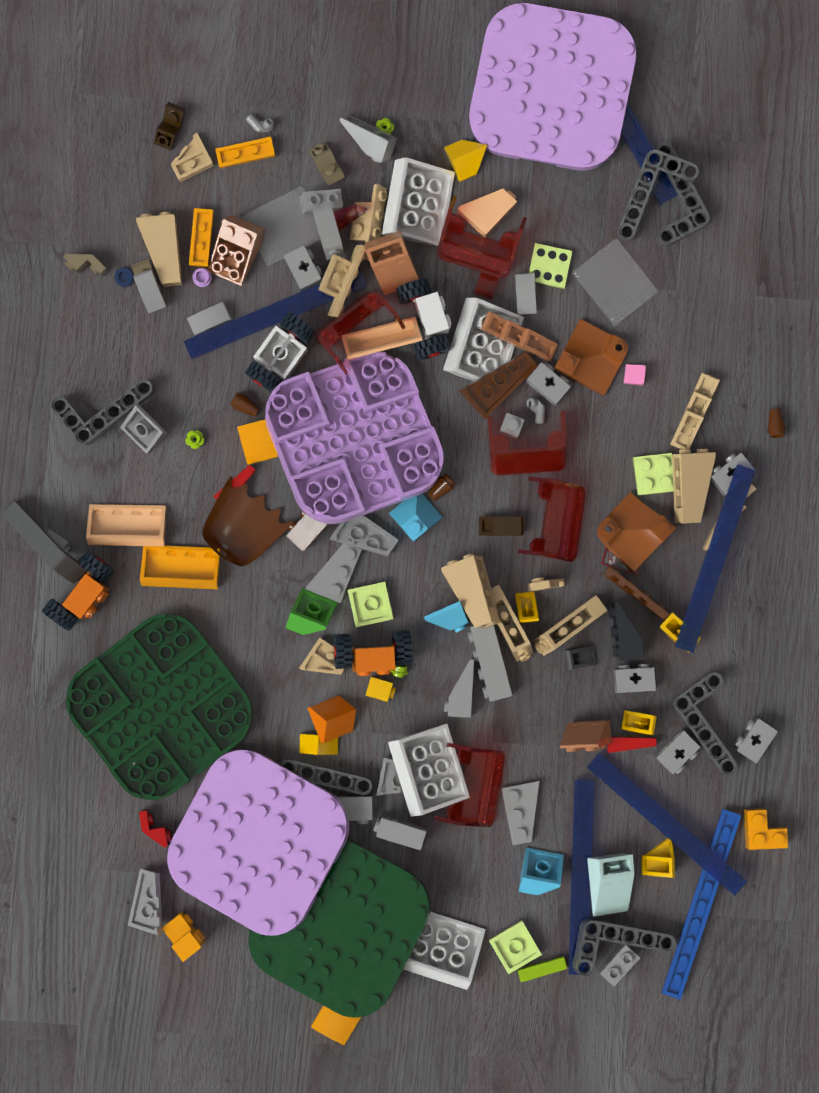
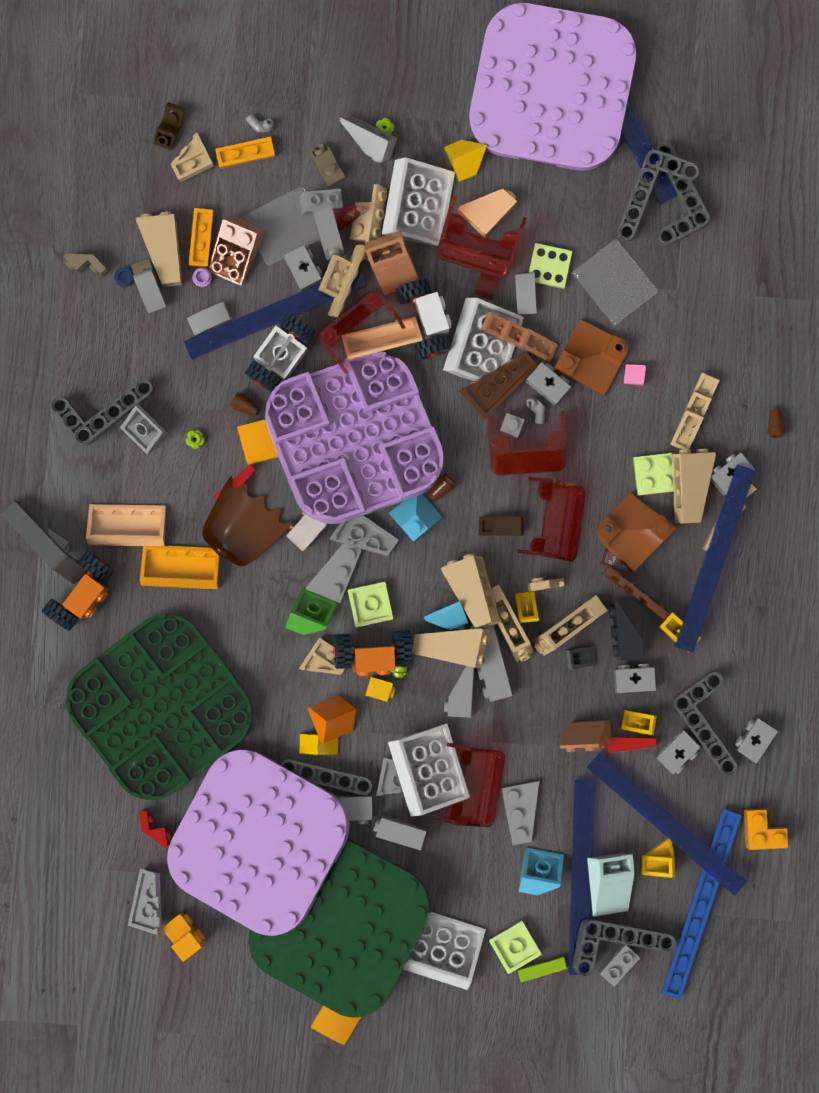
none -> tan slope [412,629,490,668]

